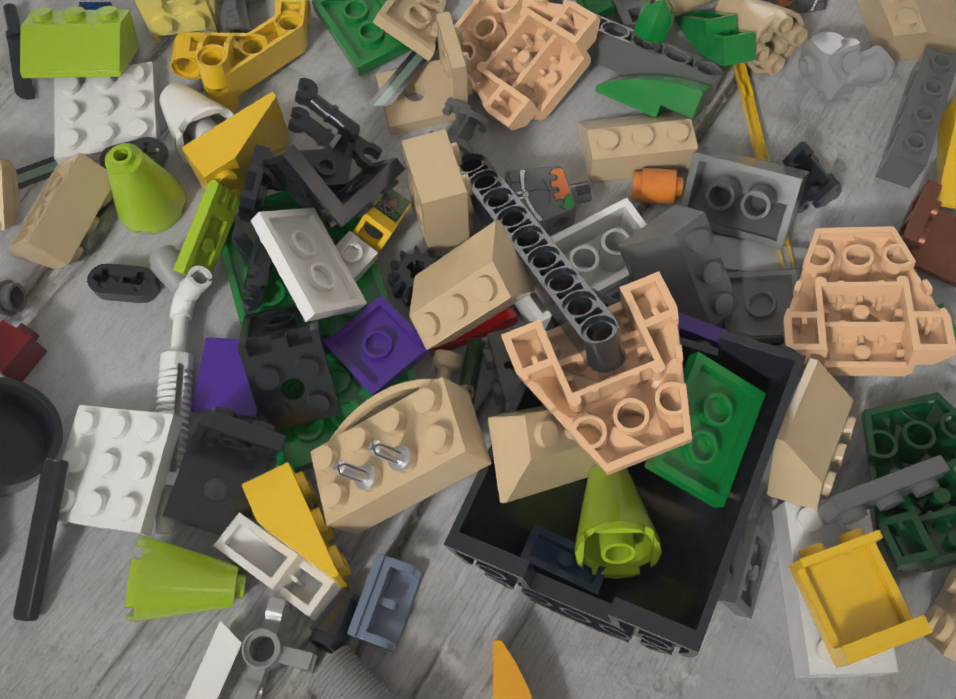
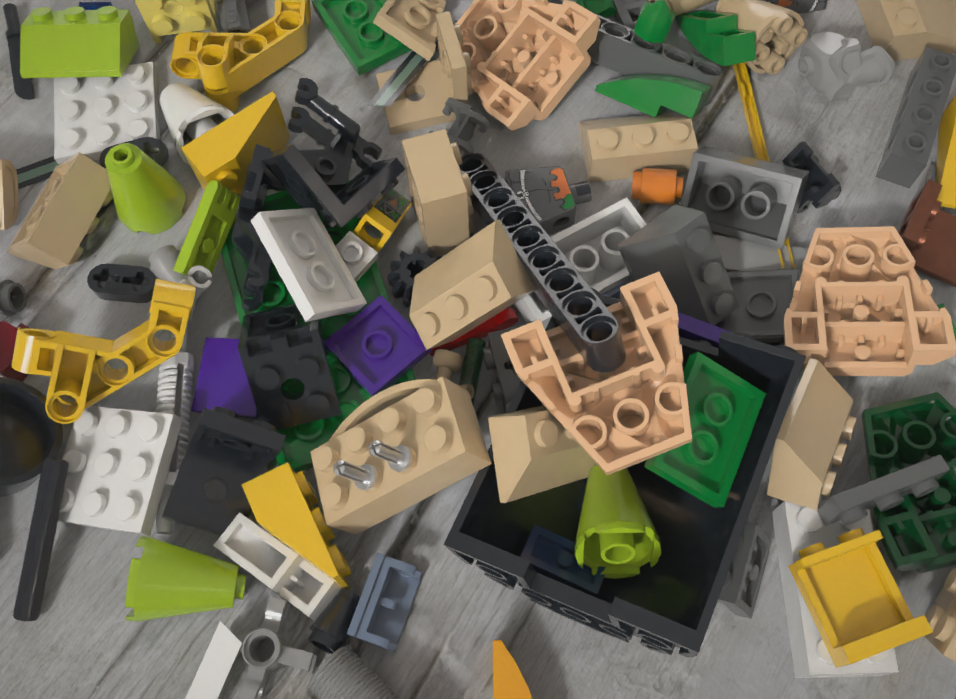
none -> yellow connector [12,279,196,424]

